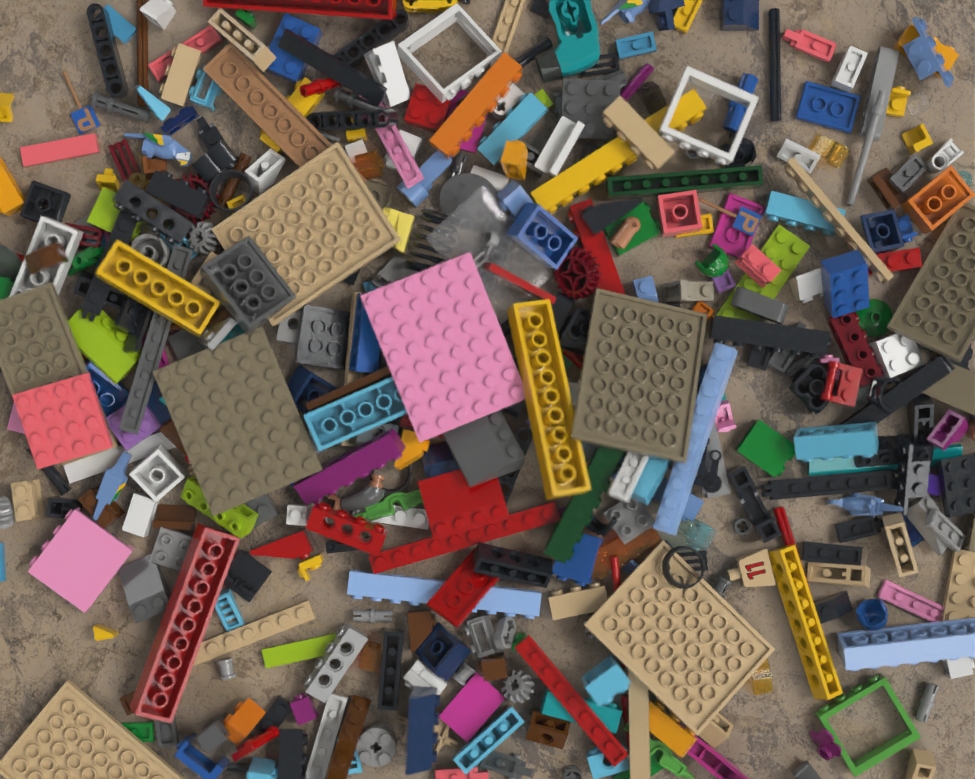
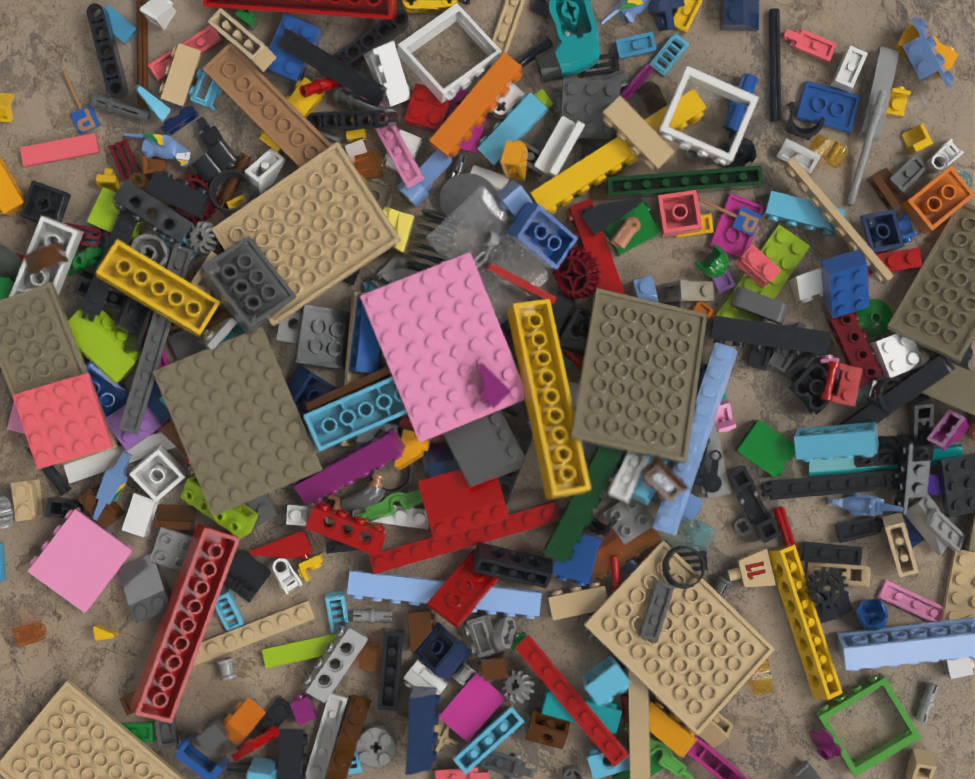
none -> clear orange brick [13,620,47,647]
none -> white piece [270,558,303,596]
none -> medium azure slope [325,590,349,634]
none -> magenta arch [476,363,511,408]
none -> dark grey tile [638,580,675,643]
none -> reddish brown window [641,455,689,502]
none -> medium azure slope [650,33,689,77]
none -> black helmet [787,102,825,140]
none -> black gear [805,567,849,610]

